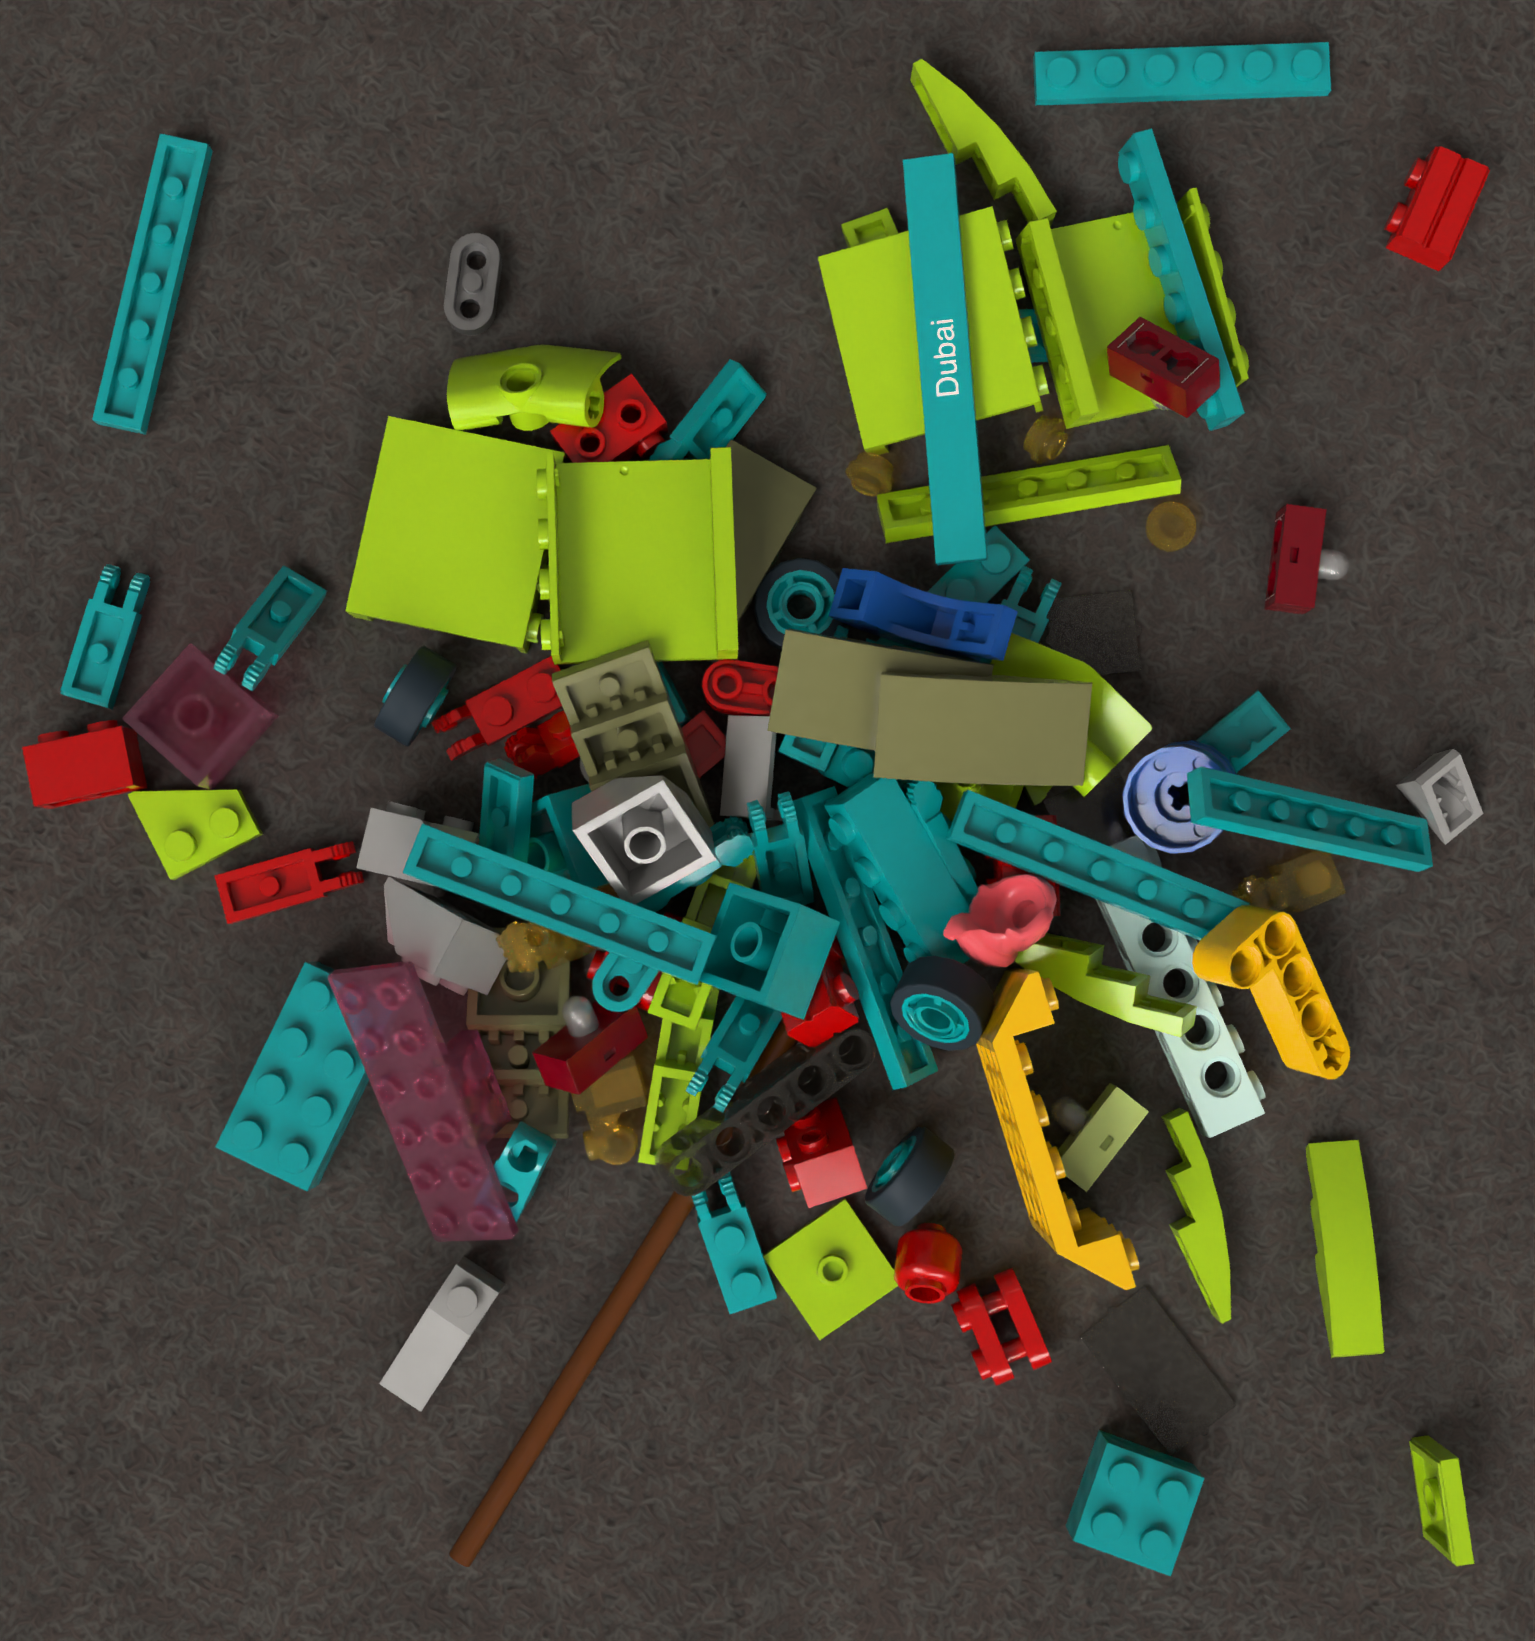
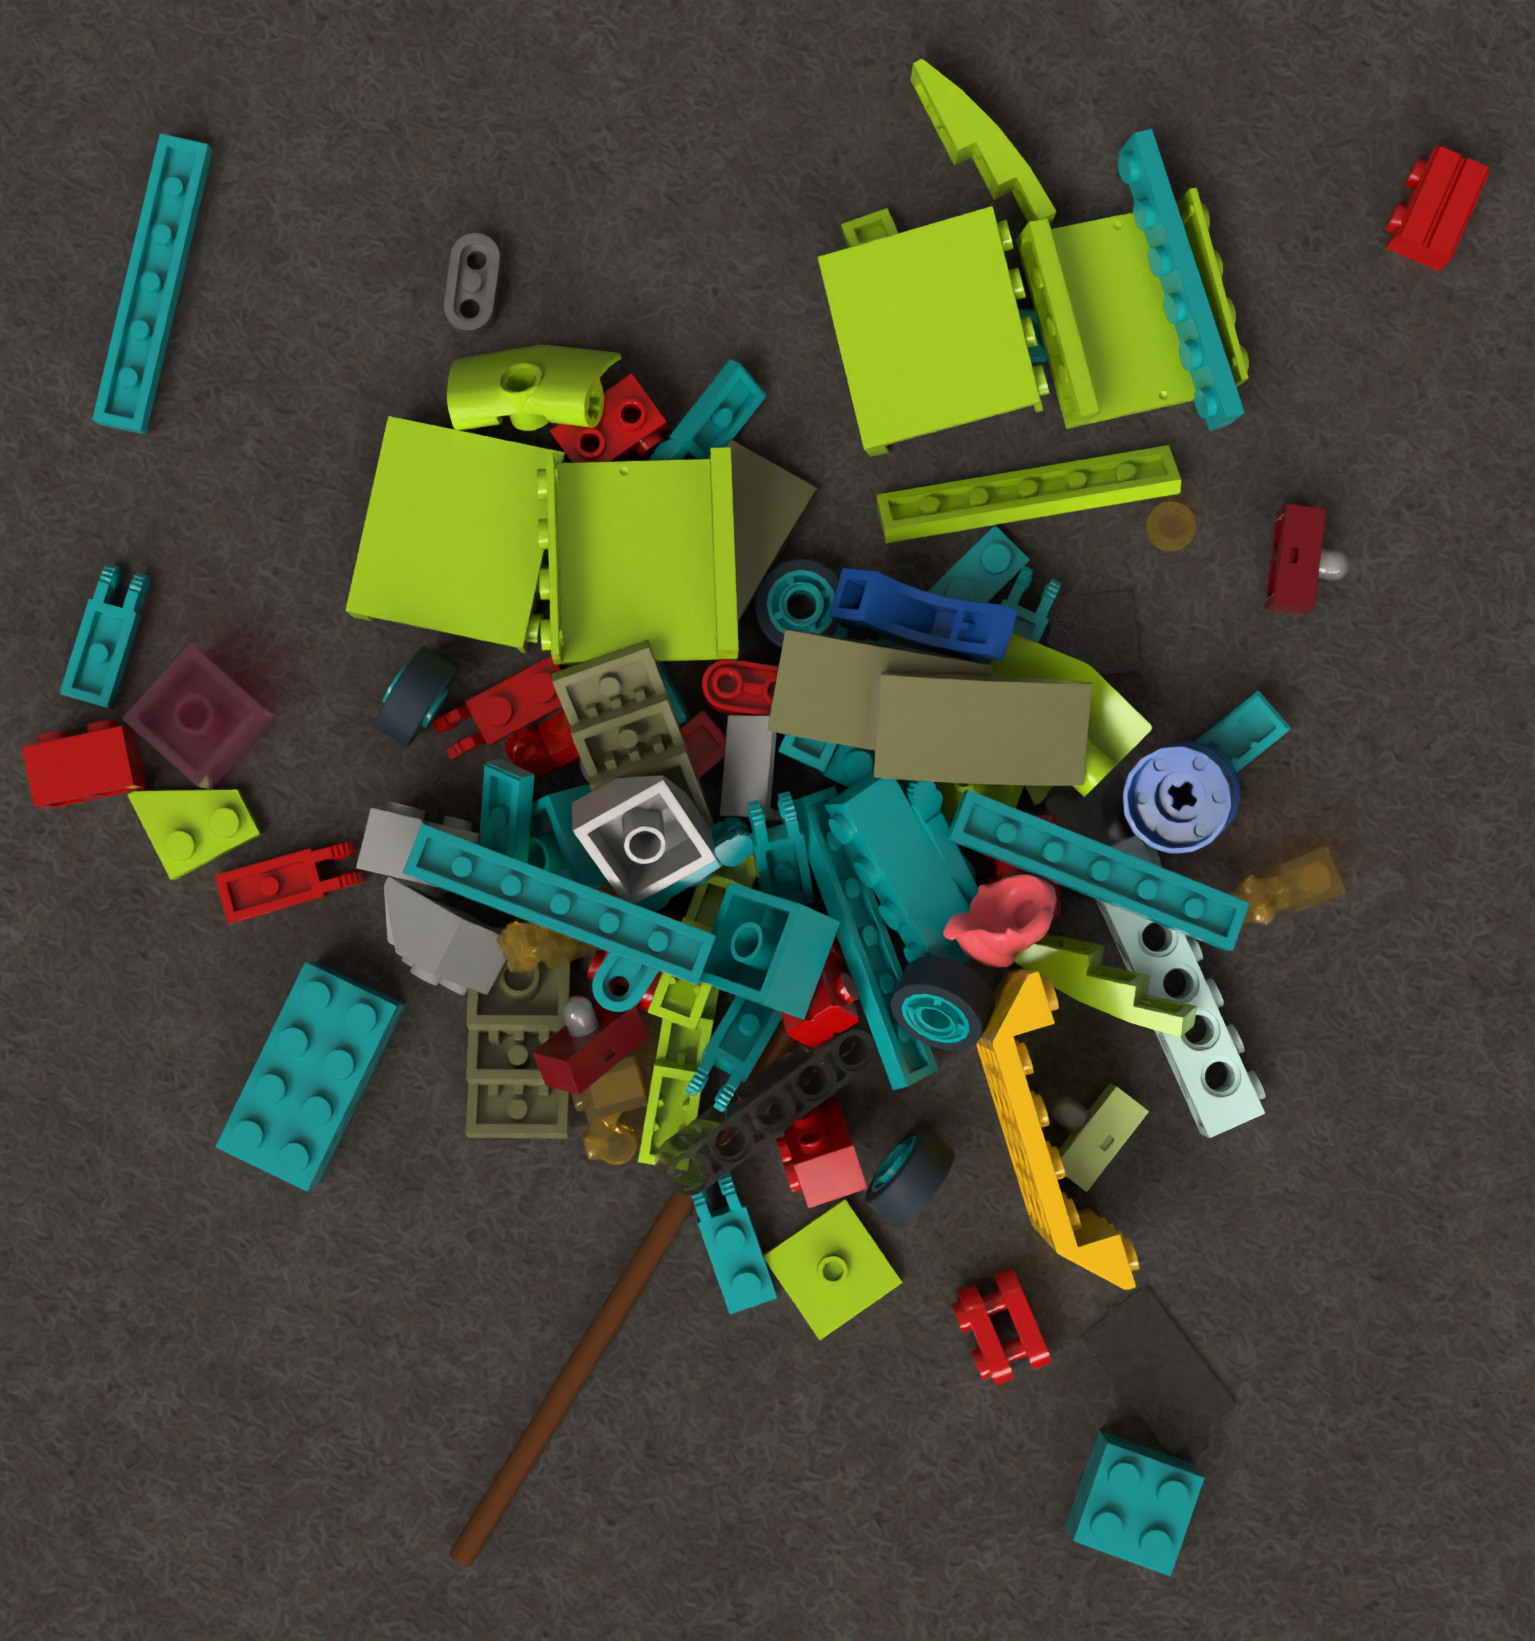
teal hinge [213,566,327,691] -> none
clear pink bracket [328,961,519,1242] -> none
light grey slope [379,1256,505,1412] -> none
teal leg [476,1121,557,1224] -> none
clear yellow plate [845,452,894,497] -> none
red head [894,1223,962,1304] -> none
teal tile [903,153,988,565] -> none
clear yellow plate [1023,415,1068,464] -> none
teal plate [1033,42,1331,106] -> none
dark red piece [1107,317,1220,418] -> none
lime slope [1161,1108,1231,1324] -> none
teal plate [1187,766,1433,872] -> none
yellow beam [1192,905,1350,1080] -> none
lime slope [1306,1140,1384,1358] -> none
light grey slope [1396,749,1483,845] -> none
lime plate [1409,1435,1474,1566] -> none

